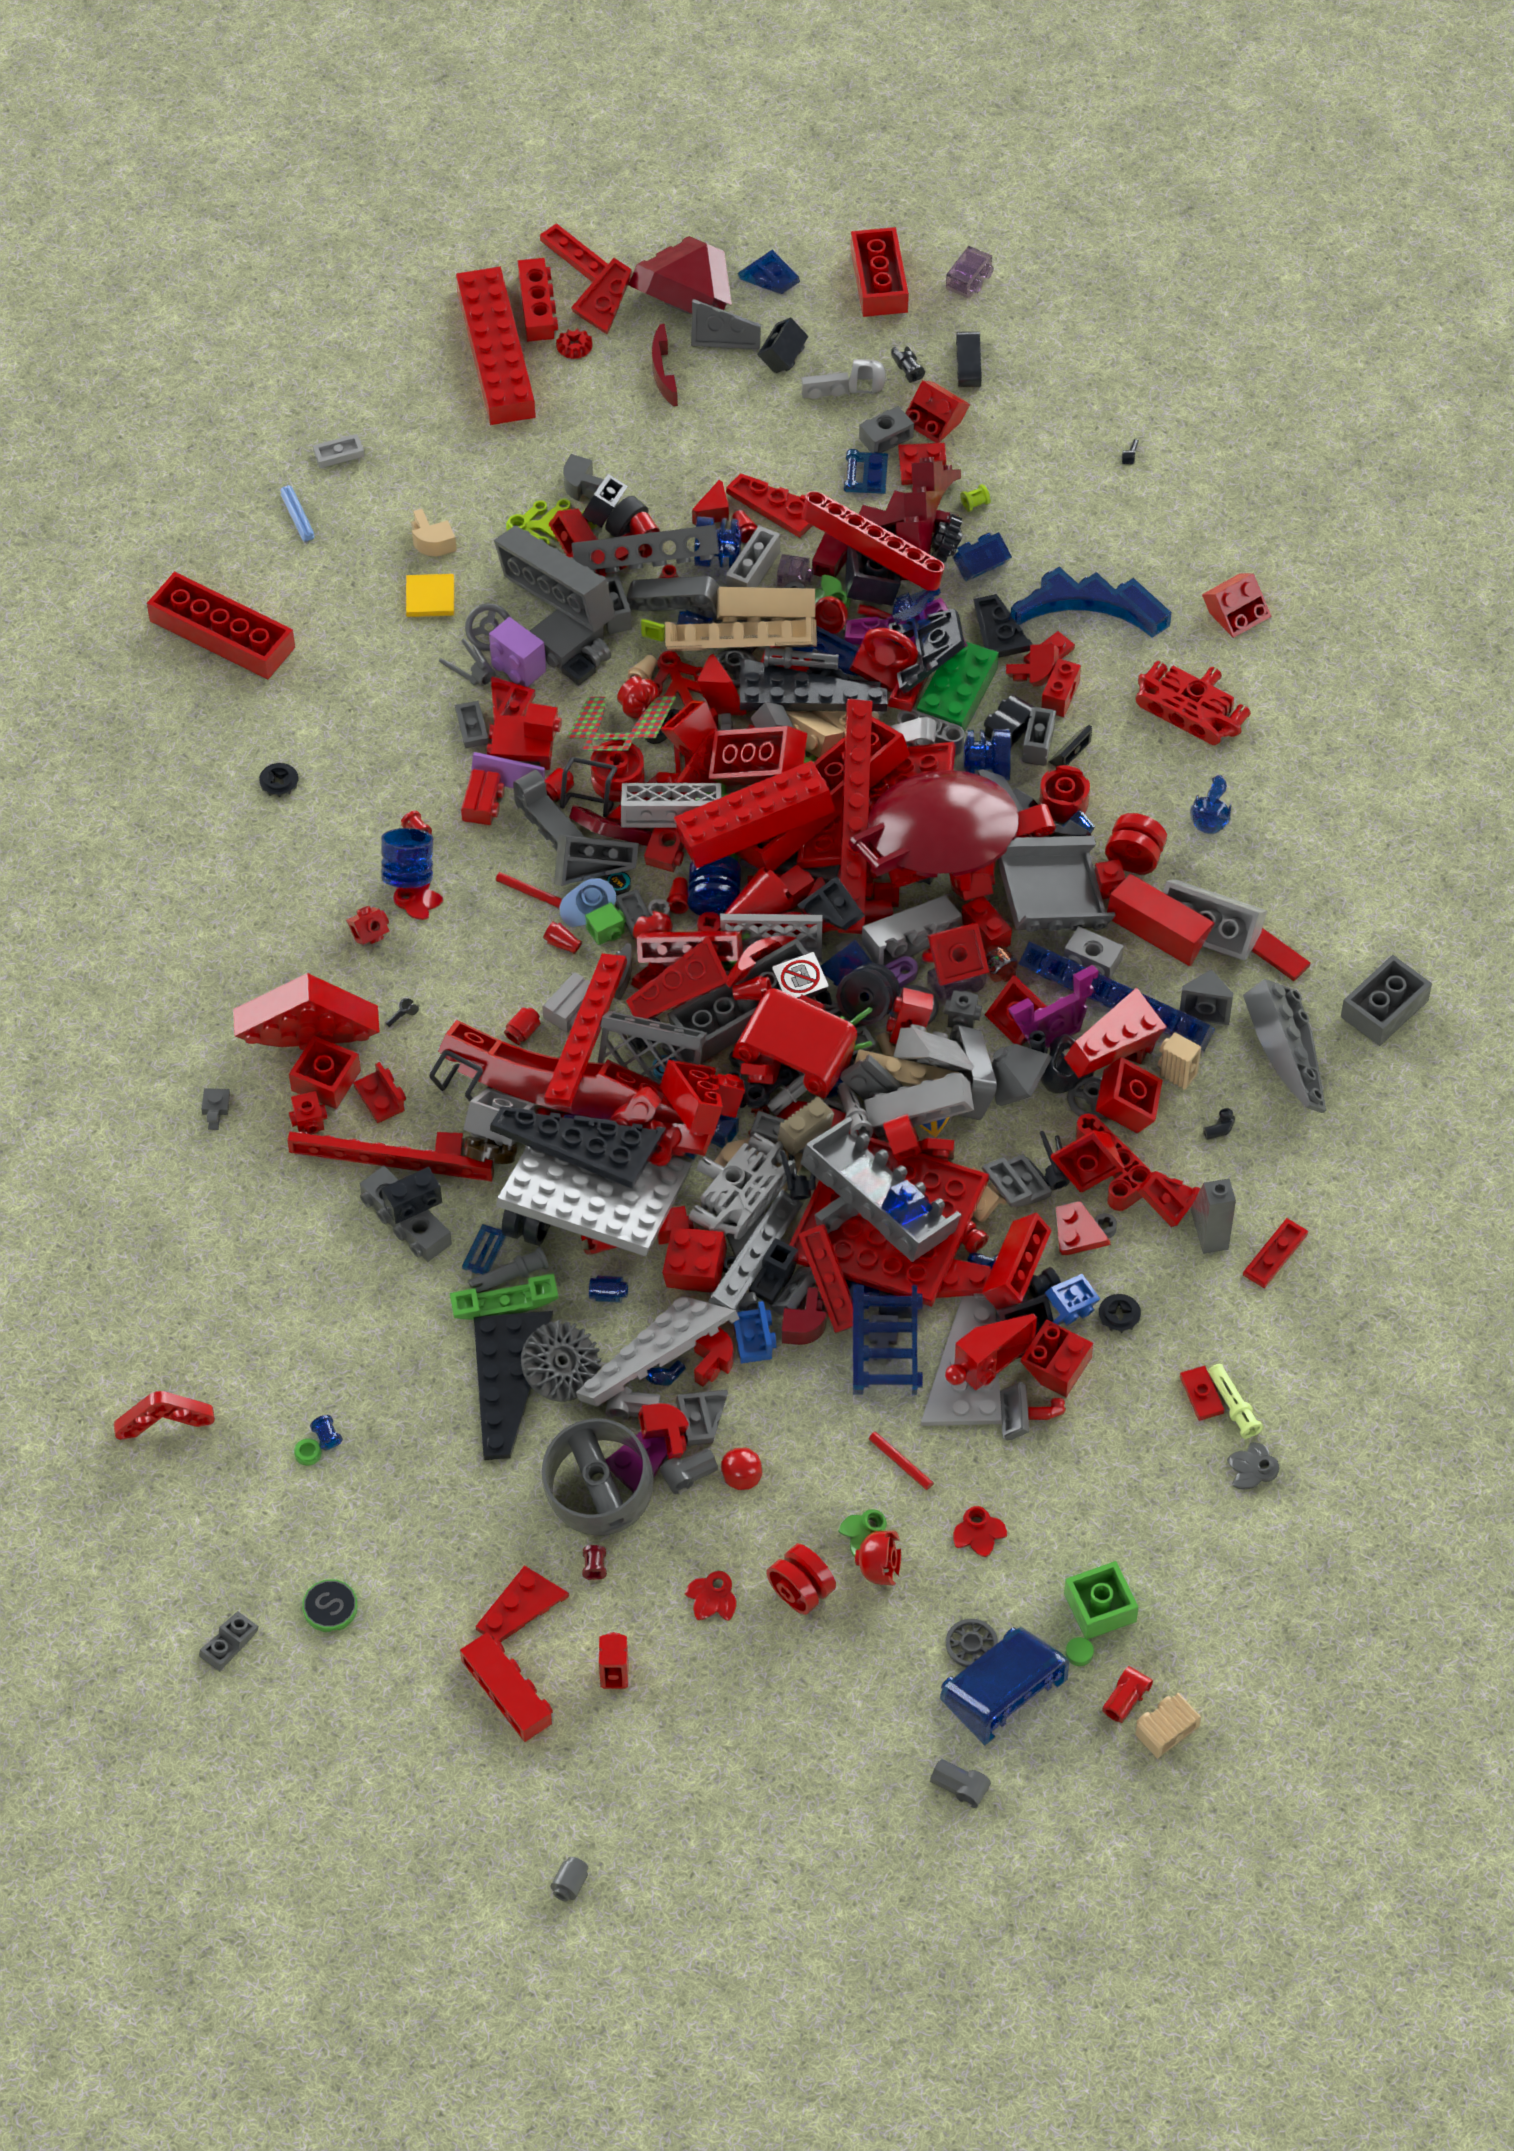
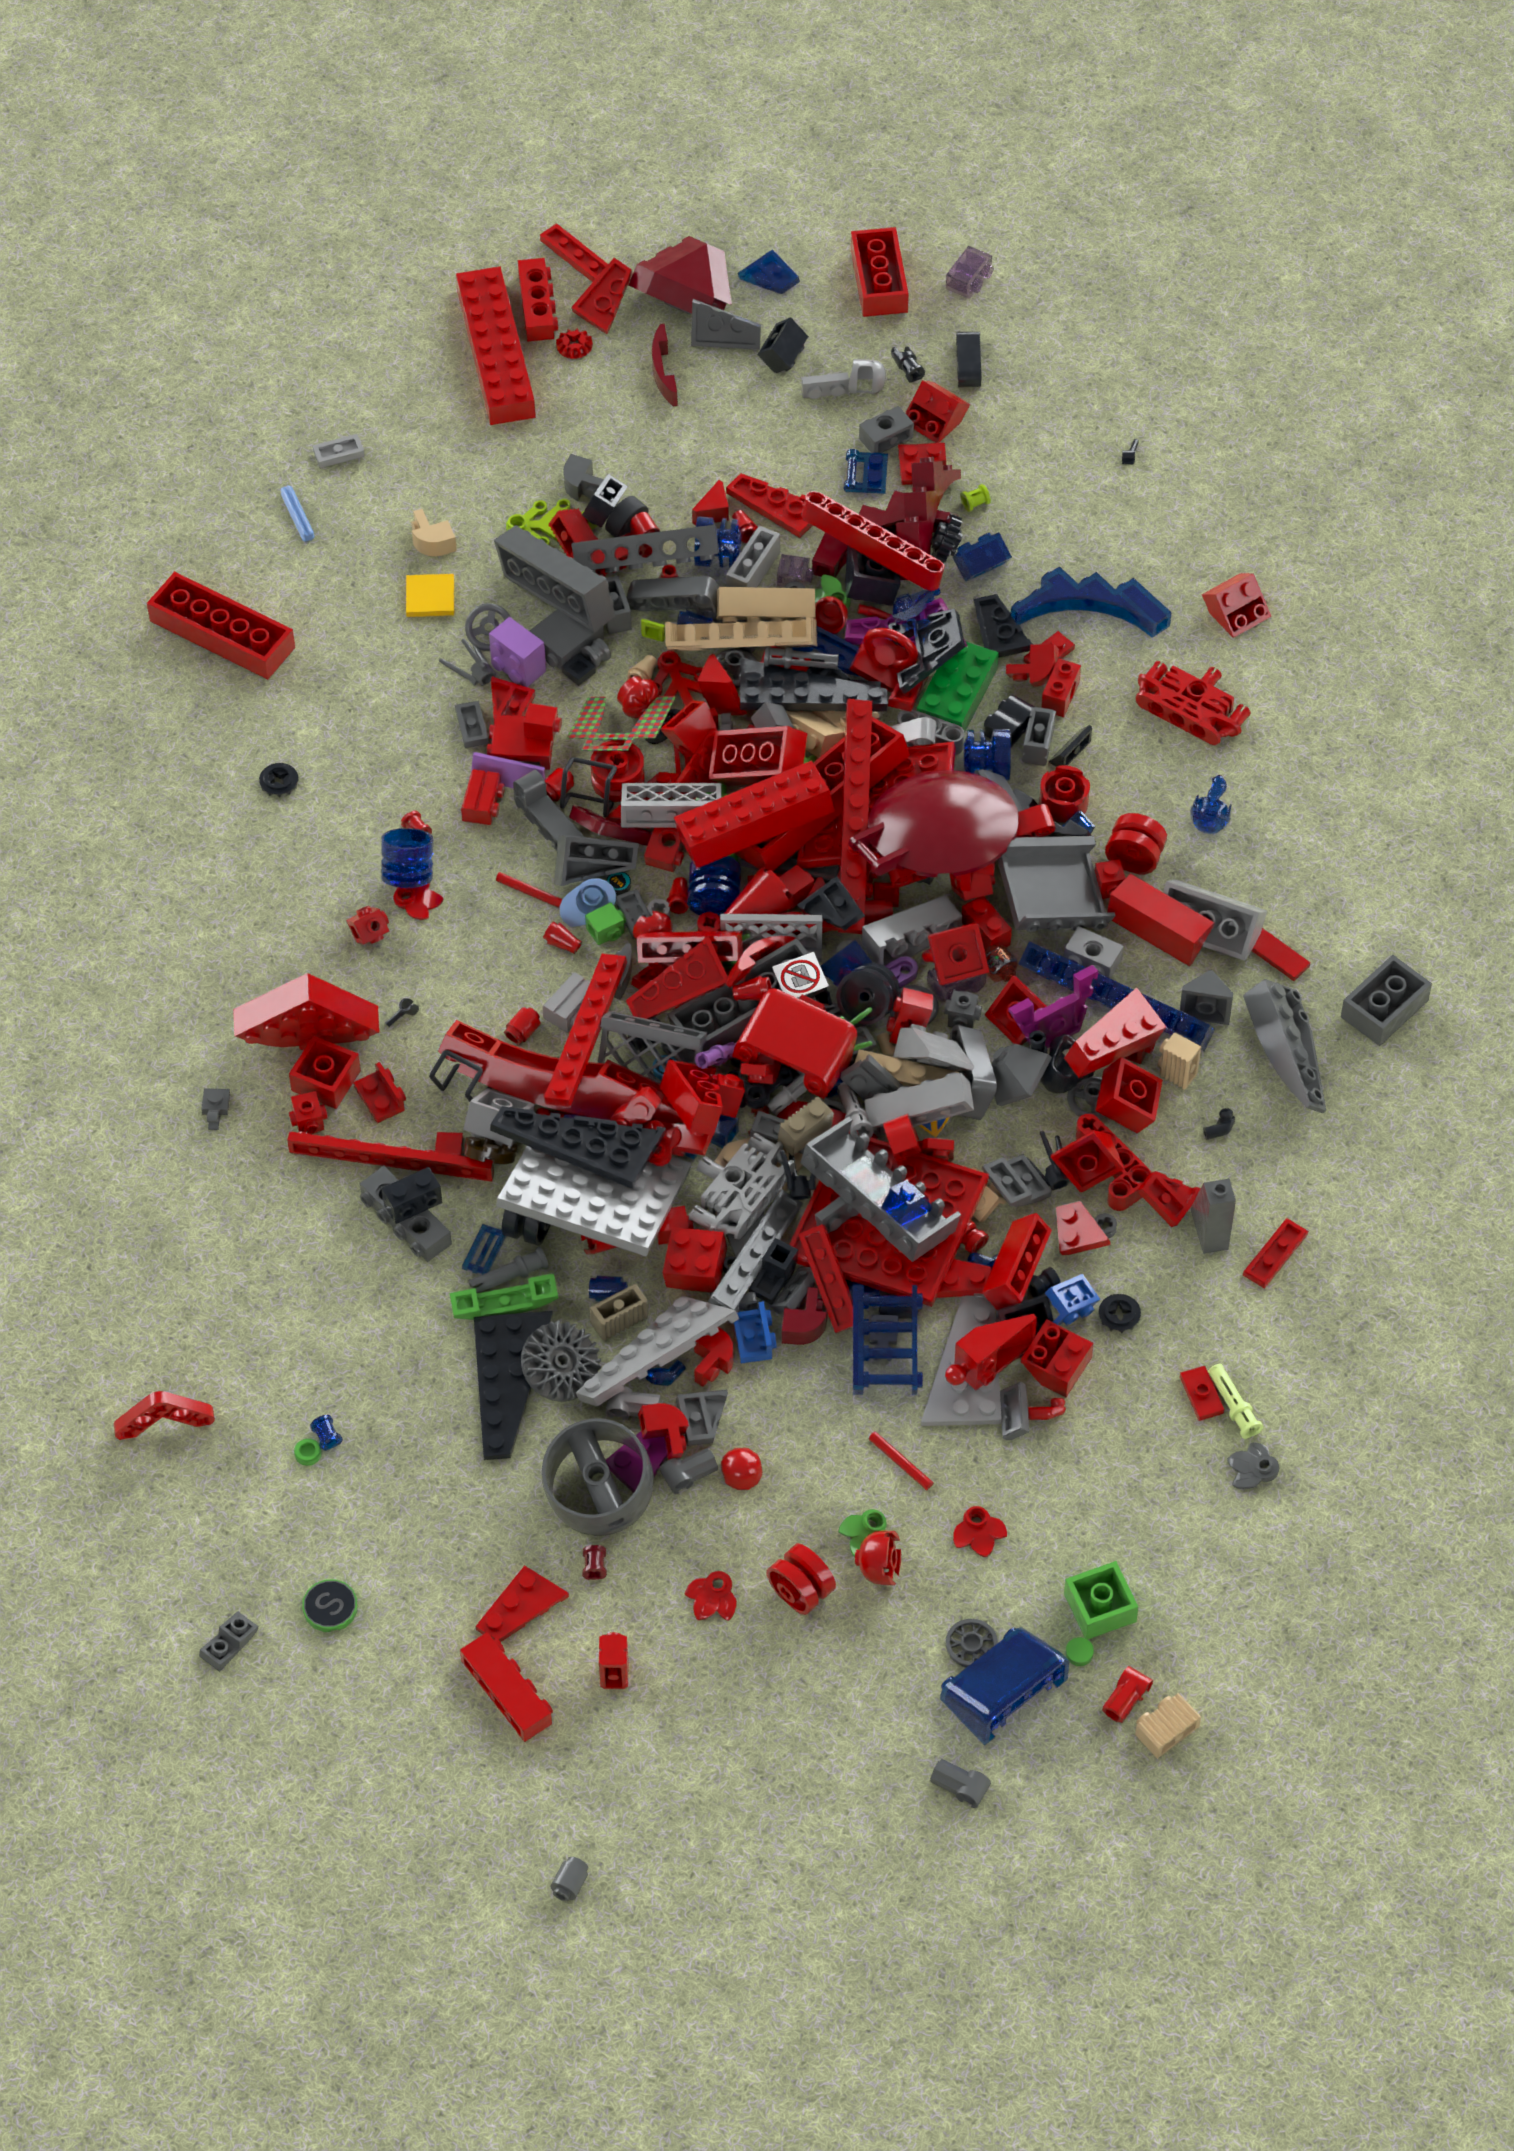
none -> dark tan brick [589,1284,648,1341]
none -> medium lavender pin [695,1042,736,1069]

